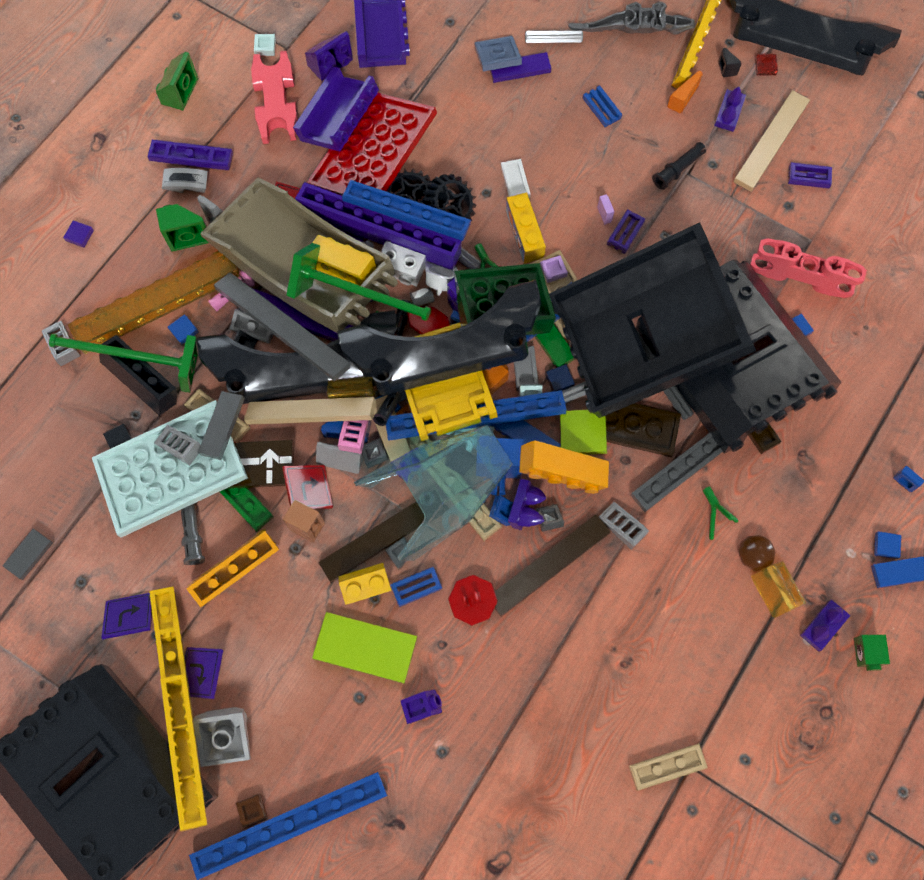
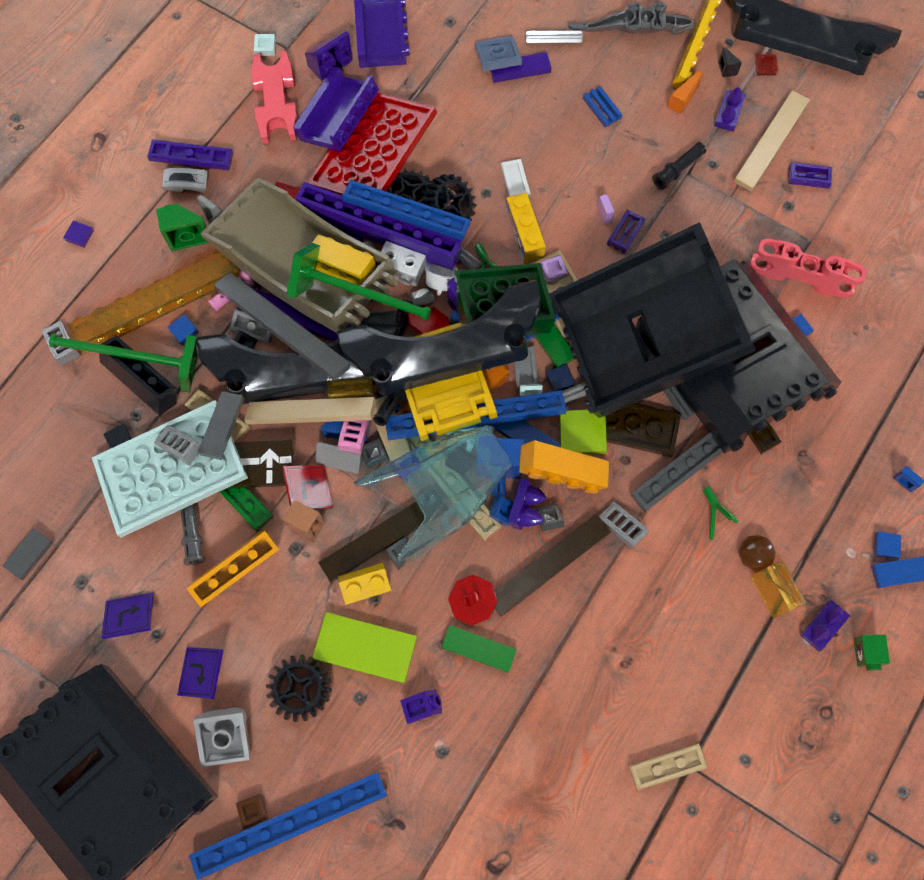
yellow slope [149,586,207,832] -> none
green slope [156,52,199,111] -> none
blue tile [390,567,442,607] -> none
none -> black gear [266,655,332,722]
none -> green tile [441,625,517,673]

